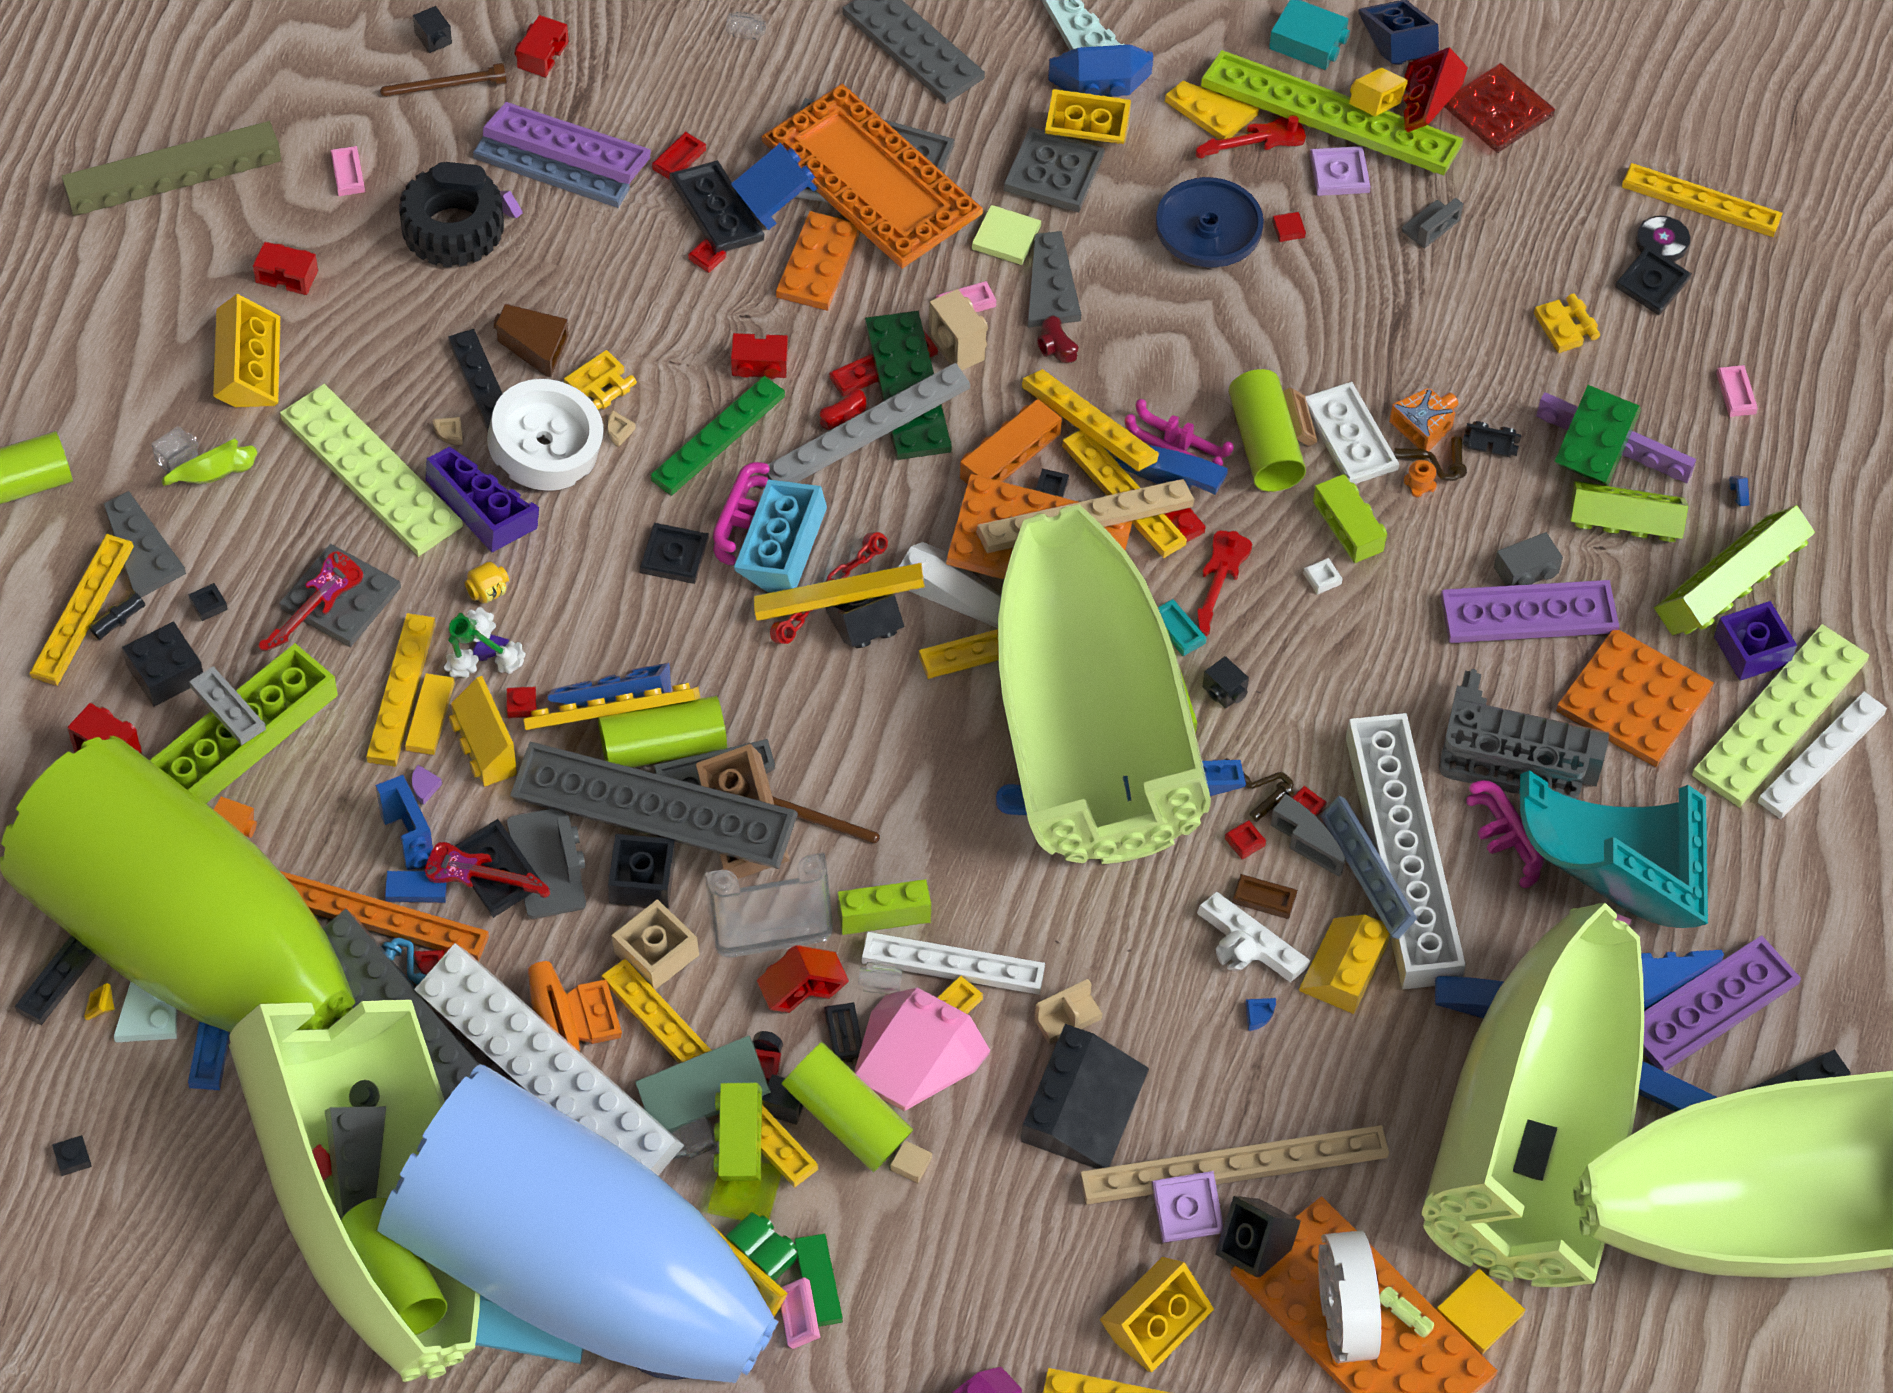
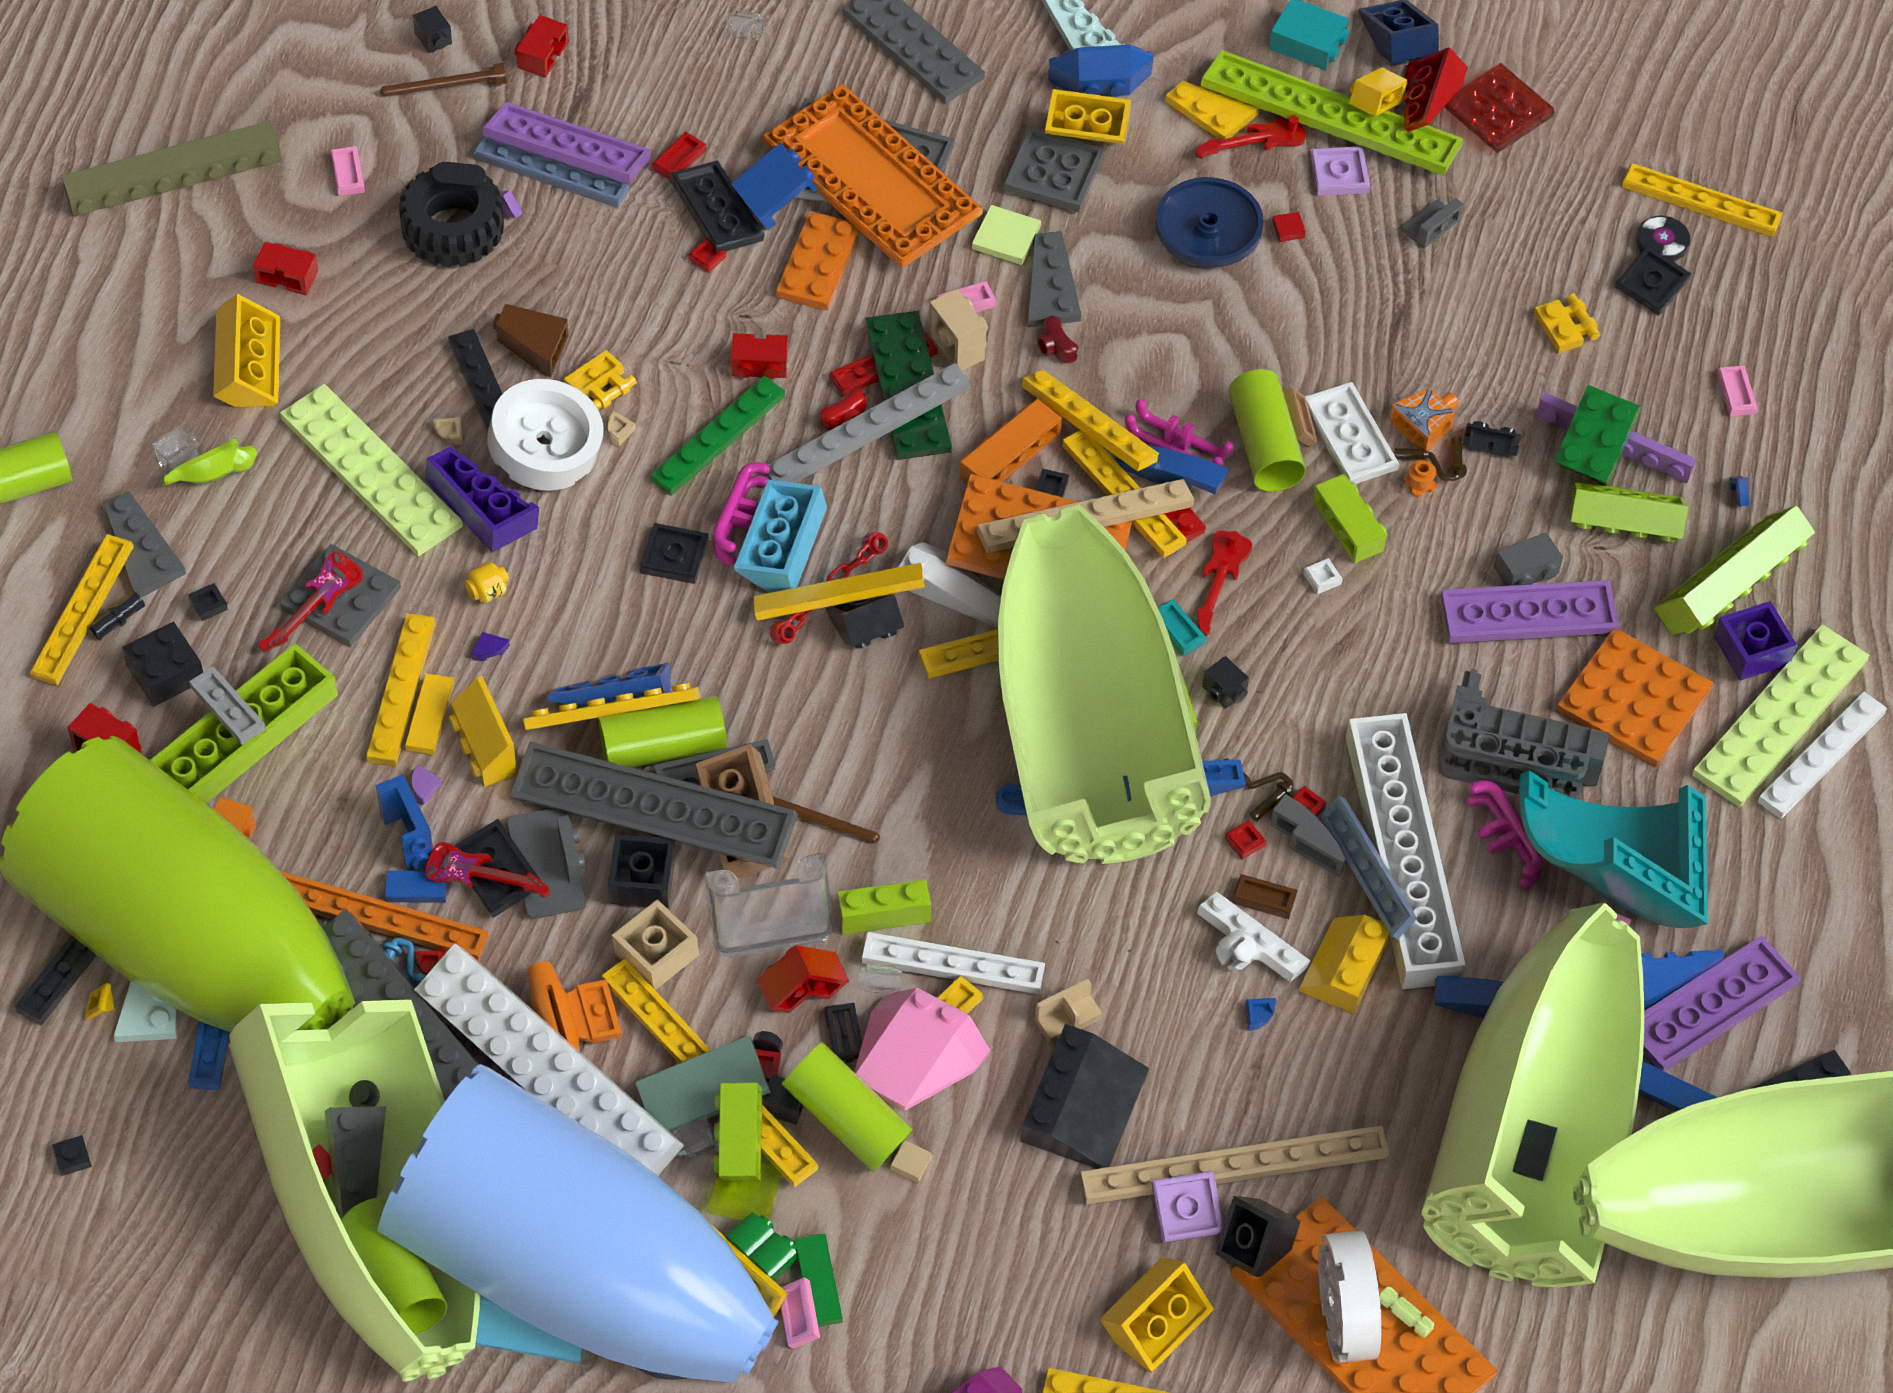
white plant [444,607,526,679] -> none
red plate [507,687,537,718] -> none
yellow tile [1437,1268,1526,1354] -> none

